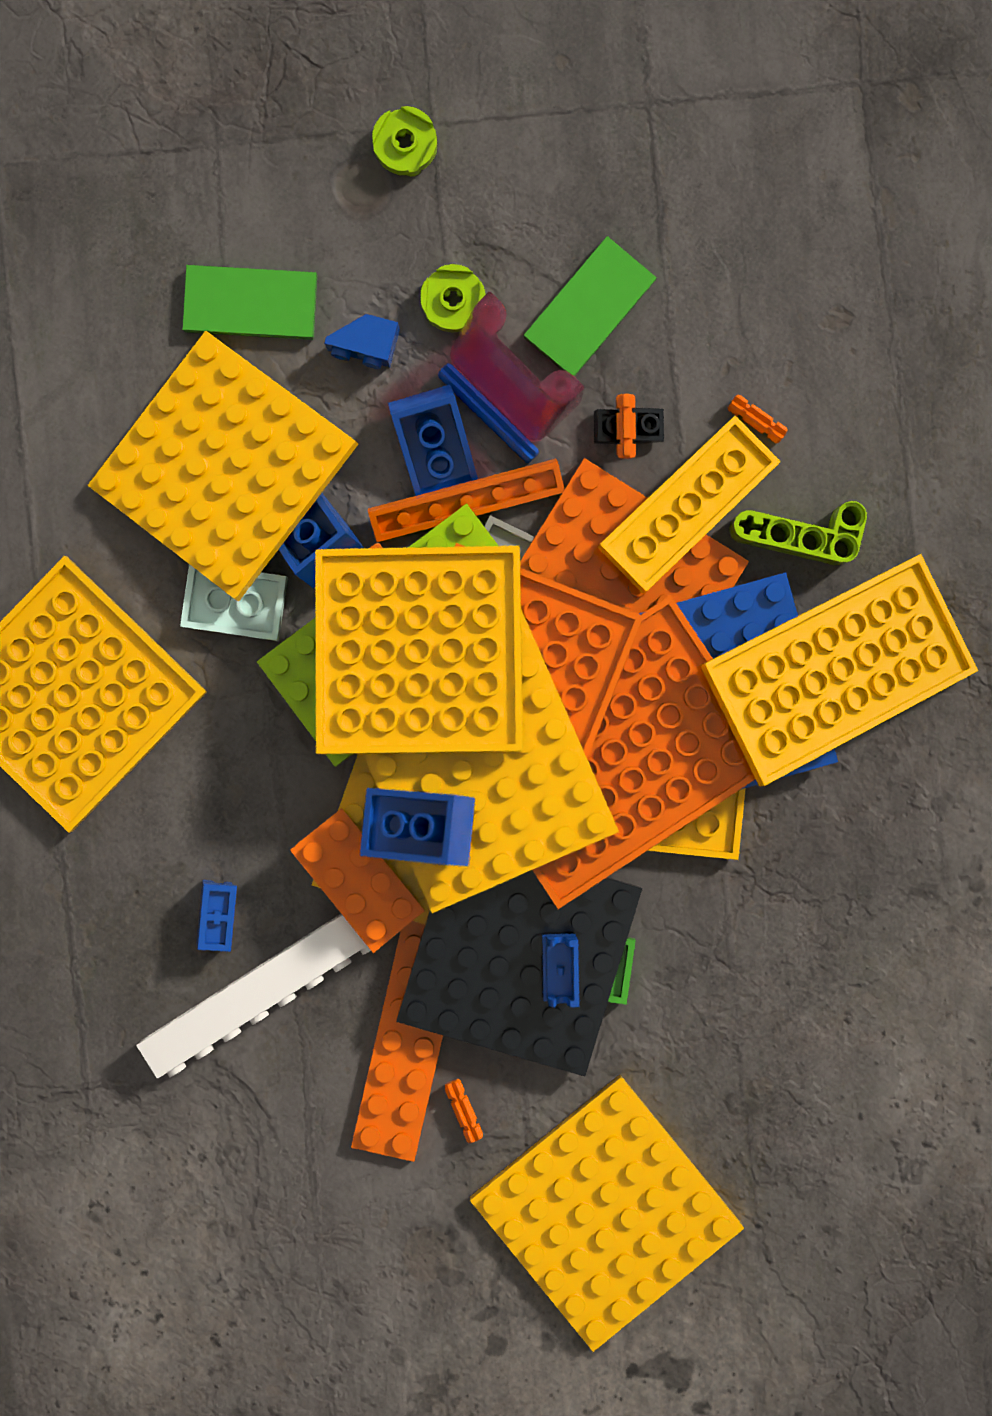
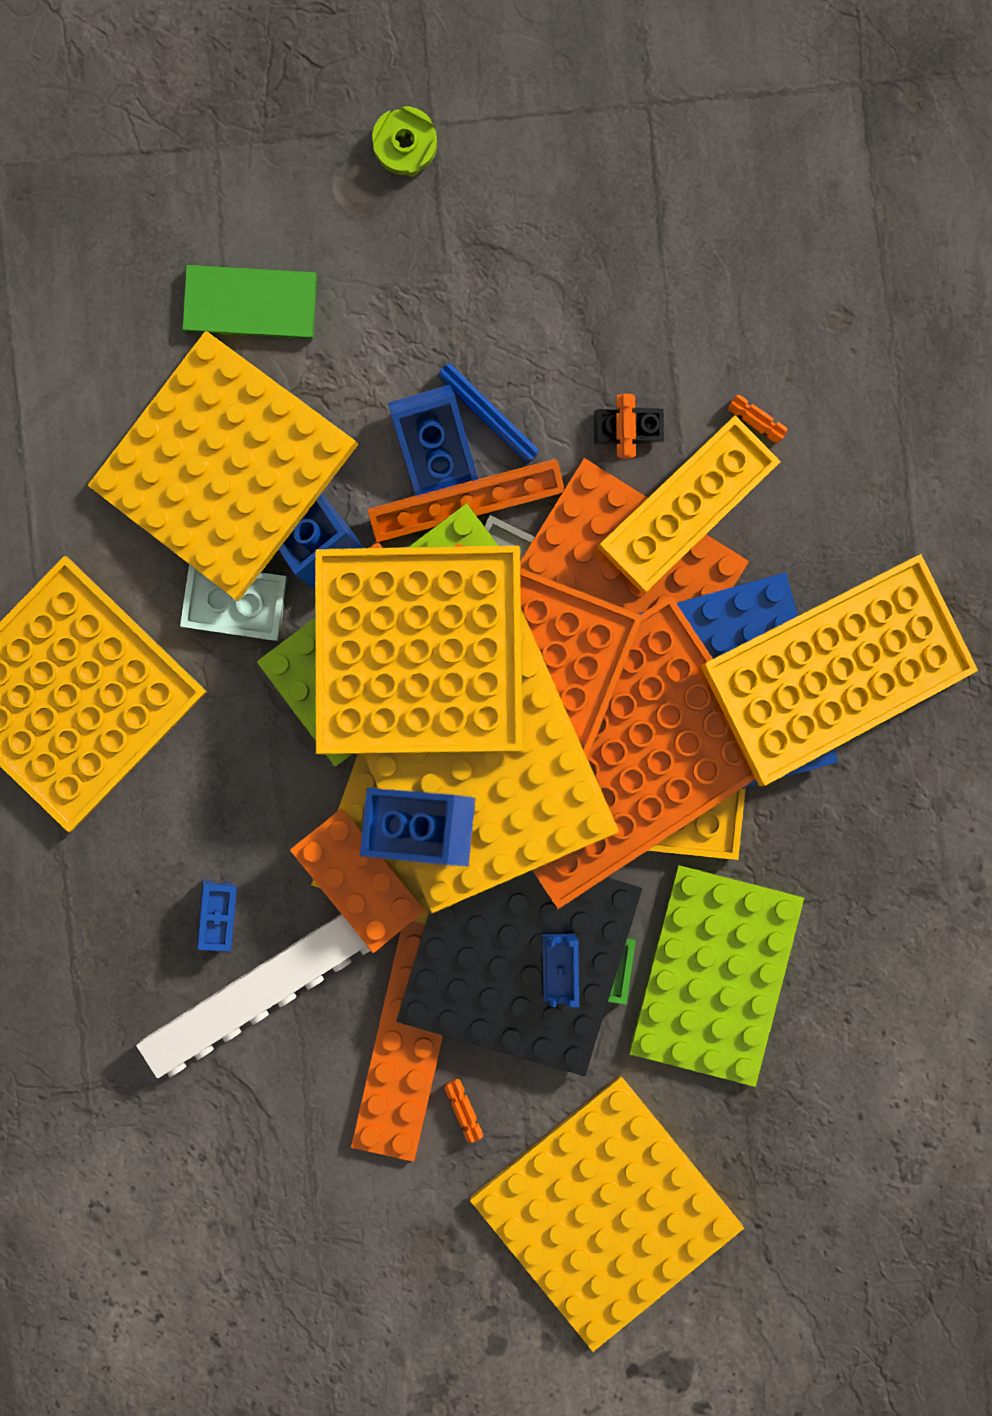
blue slope [324,314,400,369] -> none
lime plate [420,264,486,332] -> none
clear pink windscreen [450,291,585,442] -> none
bright green tile [523,236,657,379] -> none
lime beam [729,501,867,565] -> none
none -> lime plate [629,864,804,1087]

